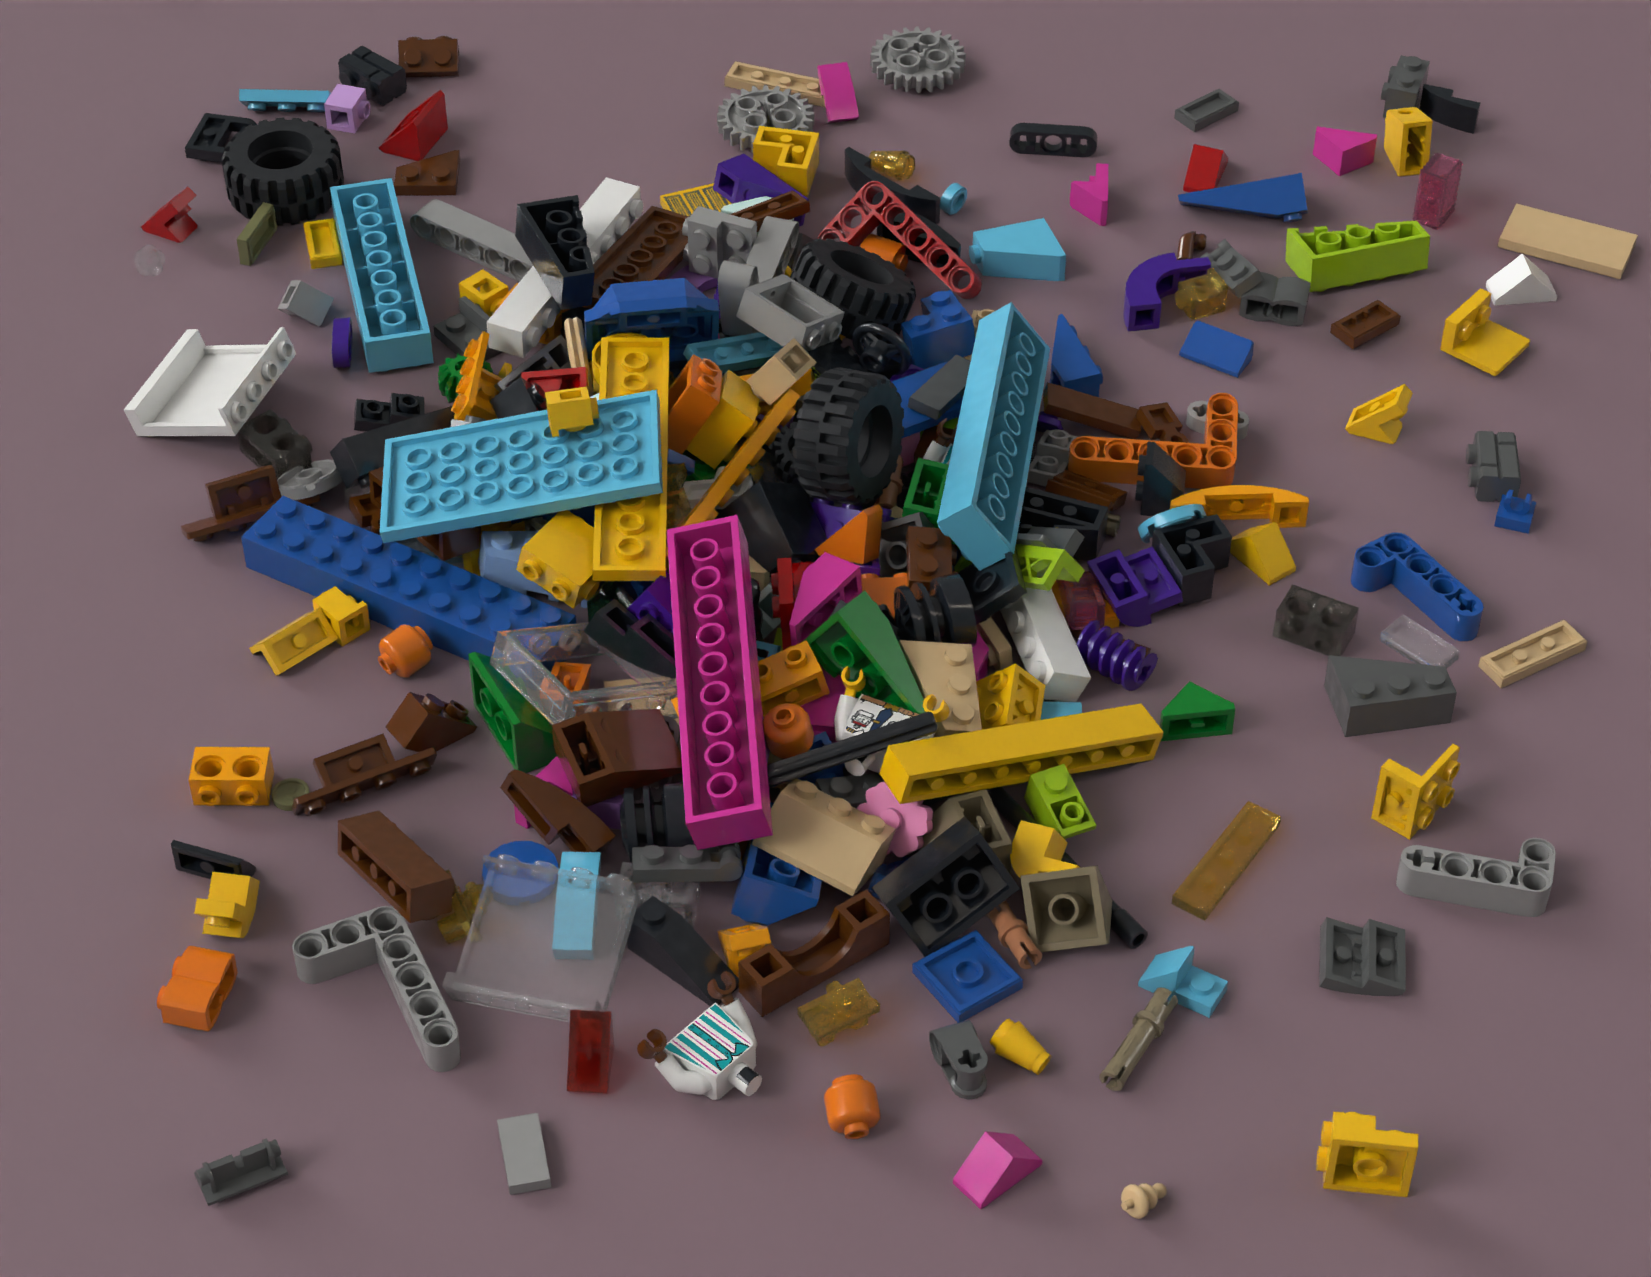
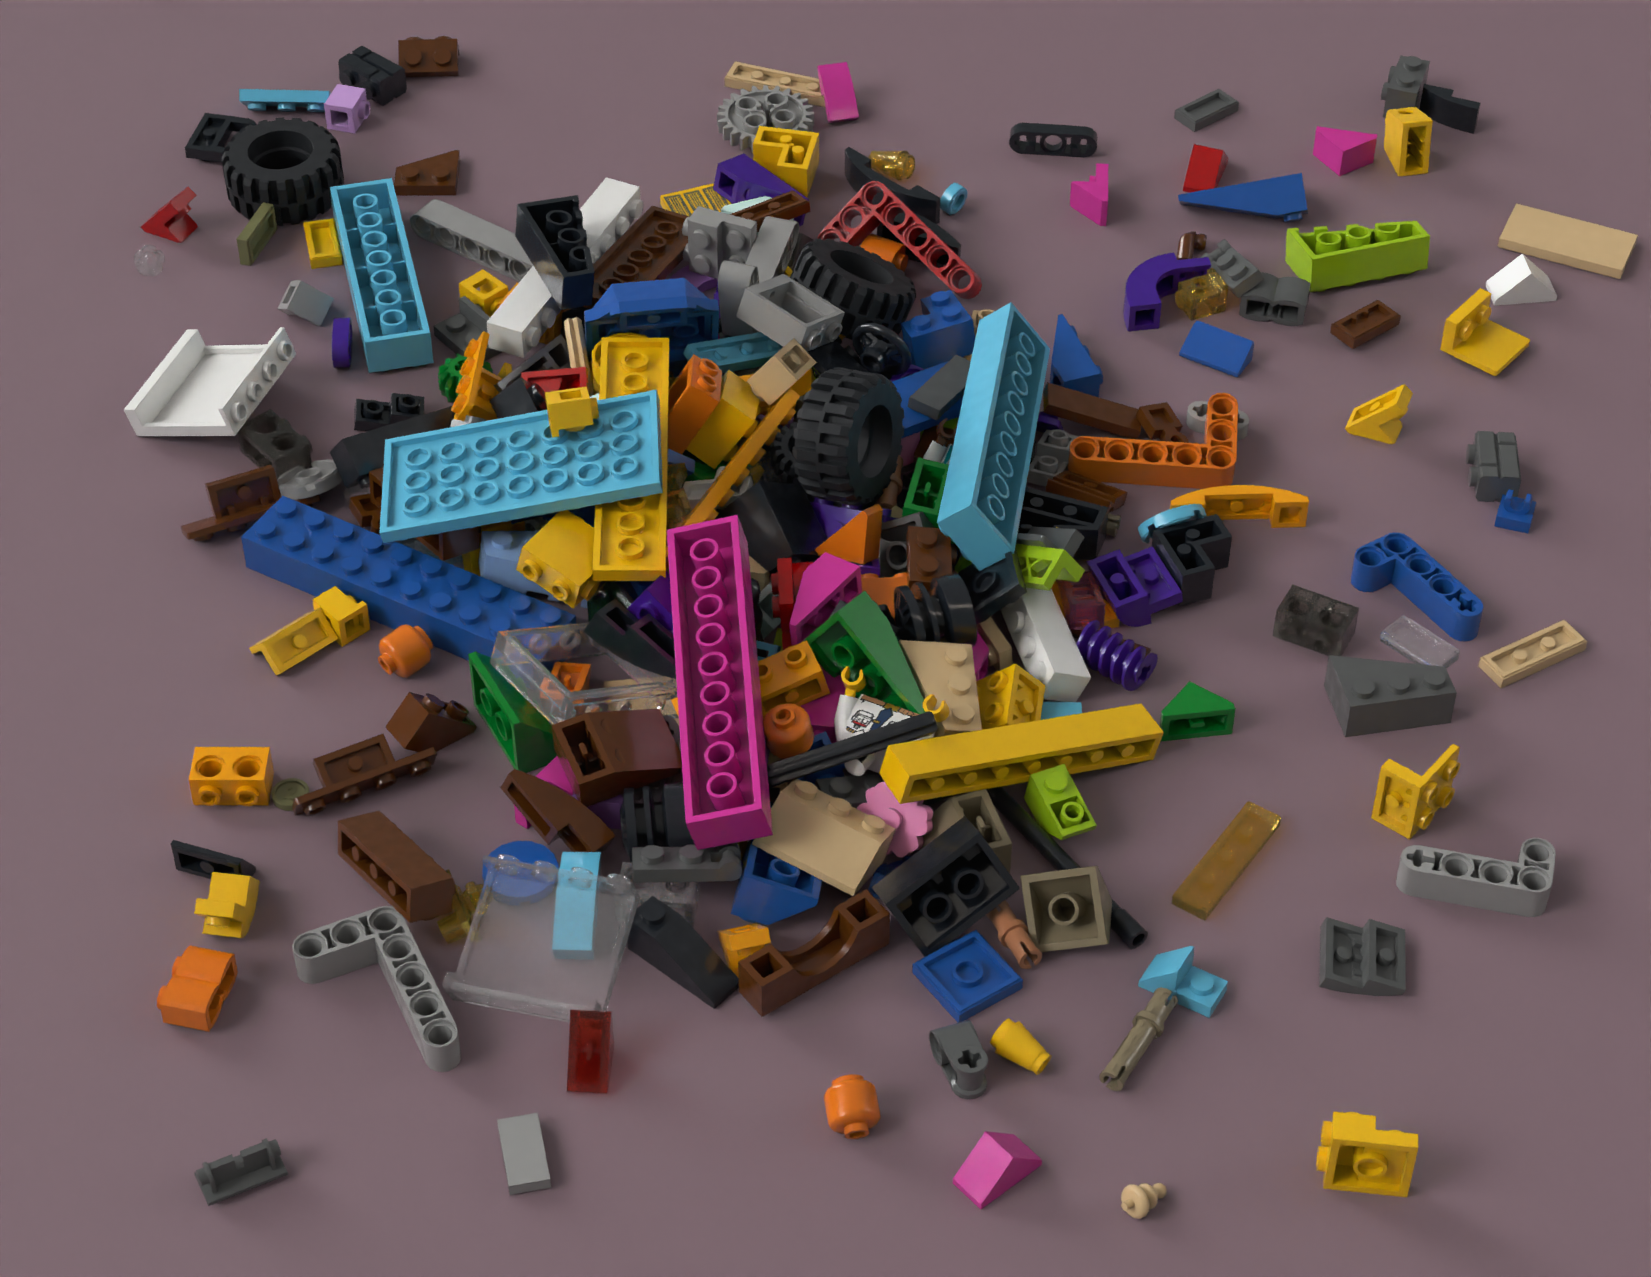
red slope [378,89,448,161] -> none
white torso [637,971,762,1100] -> none
clear yellow hips [797,978,880,1047] -> none
light grey gear [870,26,966,93] -> none
medium azure slope [969,218,1066,281] -> none
yellow brick [1010,820,1080,877] -> none
black slope [1135,442,1186,516] -> none
yellow slope [1230,522,1296,586] -> none
clear pink brick [1412,153,1463,230] -> none

